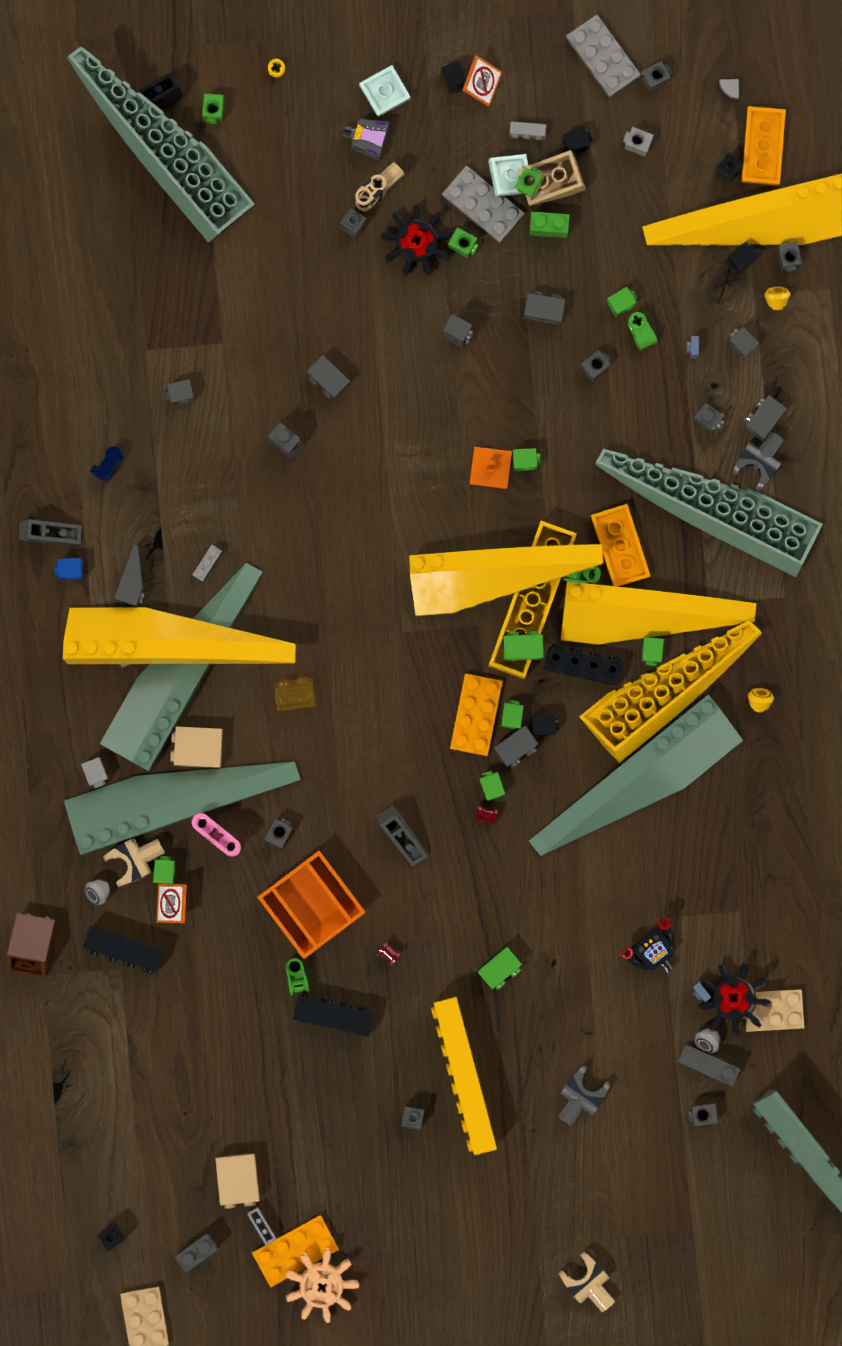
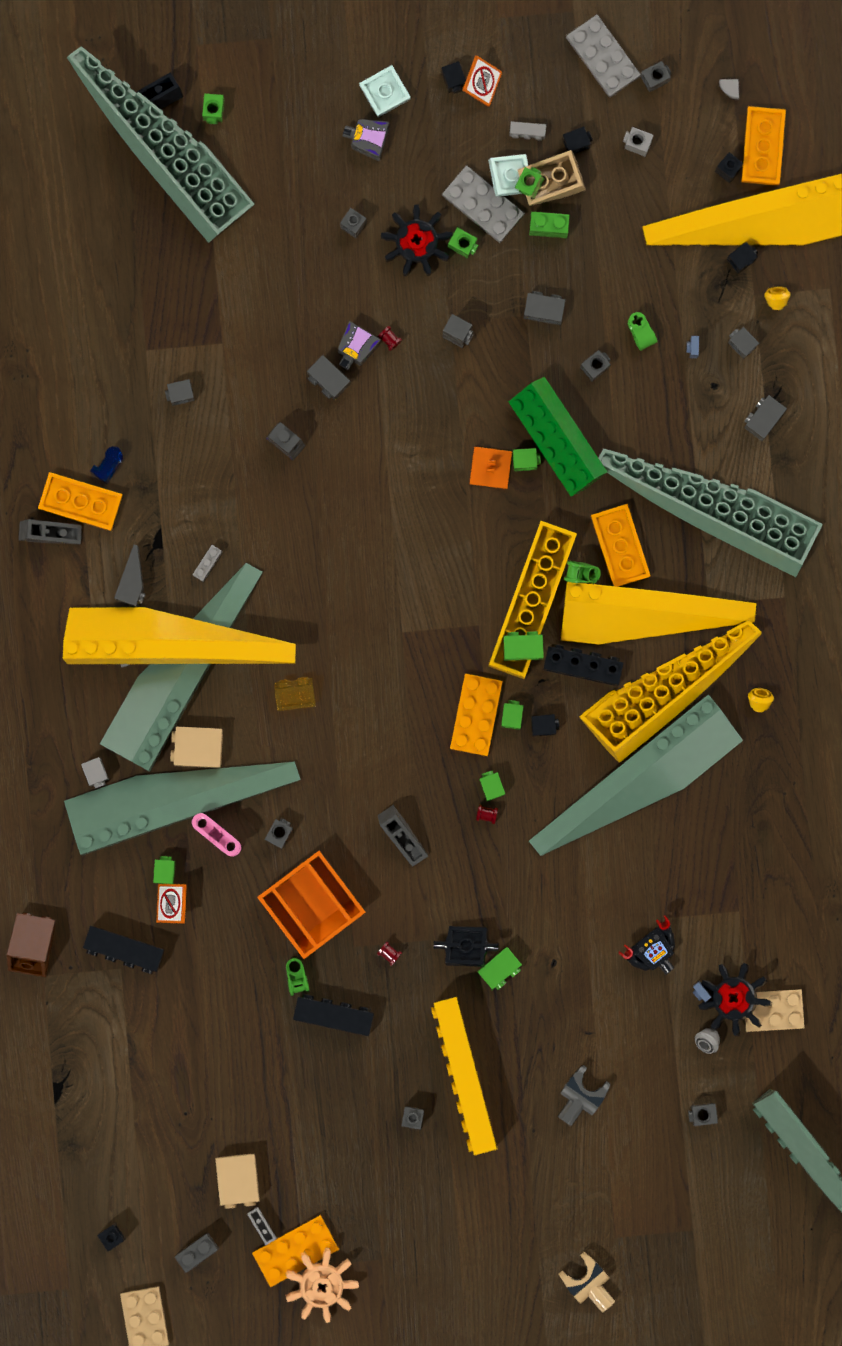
blue brick [55,558,83,580] -> none
light grey cone [85,880,110,905] -> none
tan connector [103,838,165,887] -> none
yellow bush [268,59,285,77] -> none
tan connector [355,162,405,212] -> none
yellow wedge [409,544,603,616] -> none
dark grey brick [494,726,539,768] -> none
bright green brick [606,287,637,318] -> none
bright green brick [641,637,664,666] -> none
dark grey slope [678,1044,740,1087] -> none
dark grey bracket [694,403,725,432] -> none
dark grey connector [732,431,784,491] -> none
dark grey brick [777,241,802,272] -> none
none -> light orange plate [38,472,123,531]
none -> torso [338,321,381,370]
none -> dark red bush [377,326,402,351]
none -> black plate [433,926,500,967]
none -> green brick [509,377,607,497]

